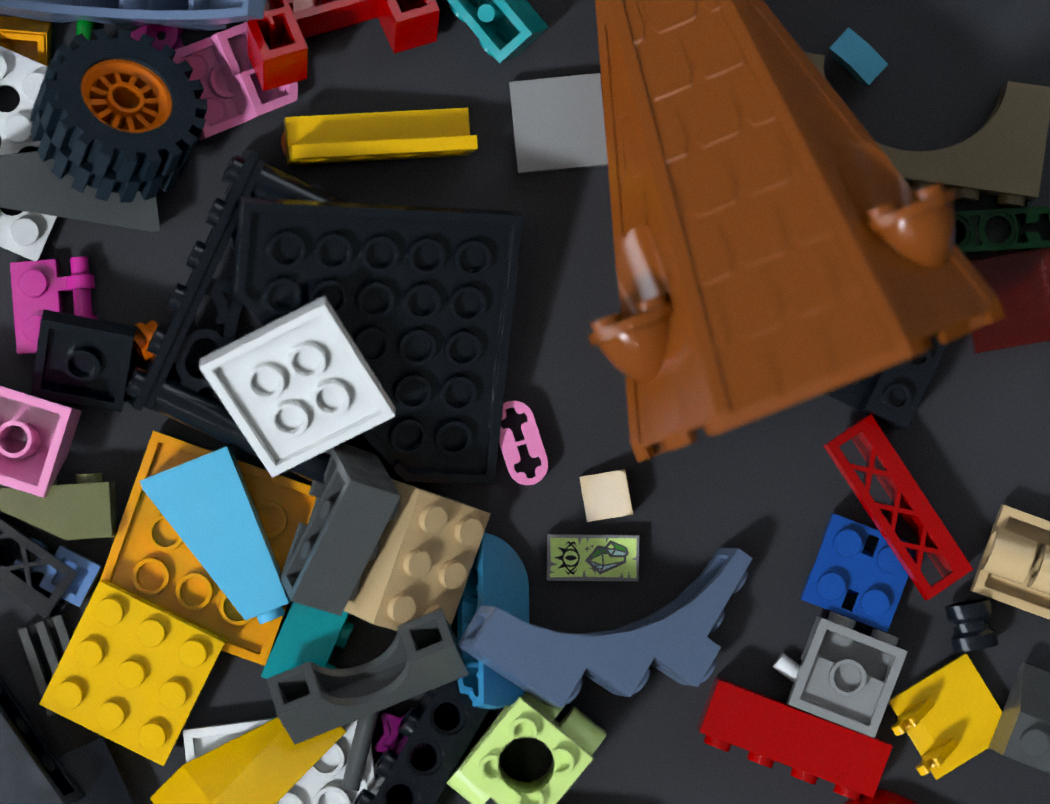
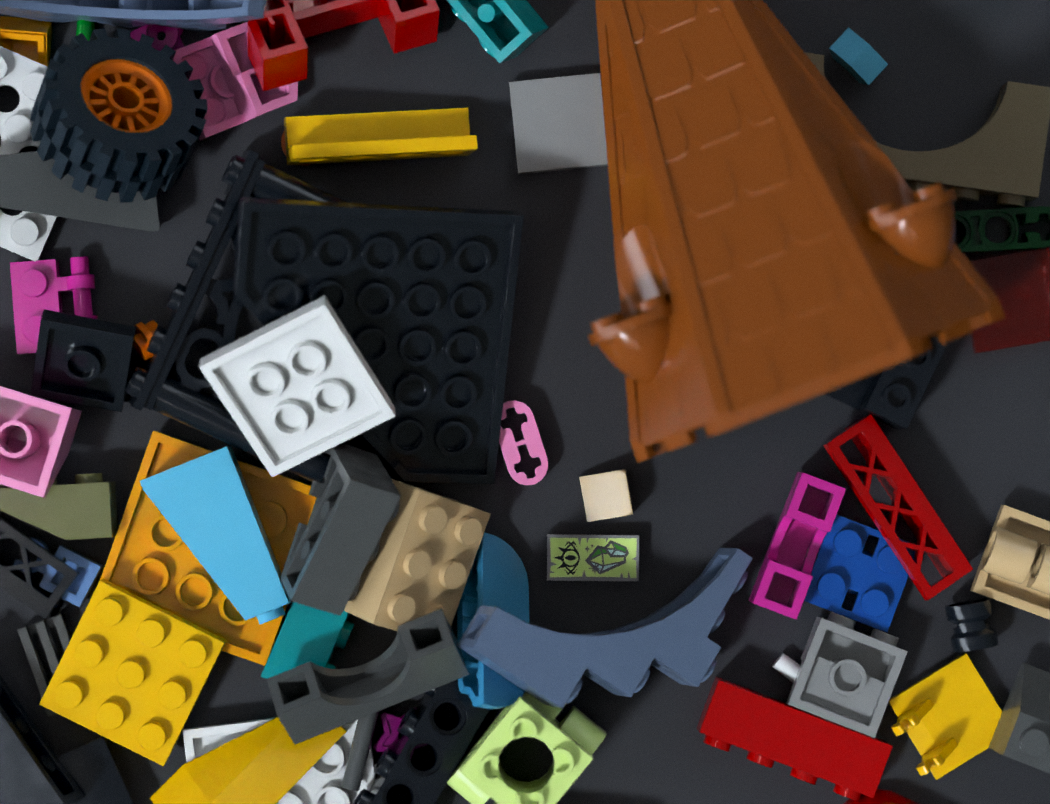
none -> dark pink arch [748,472,846,620]

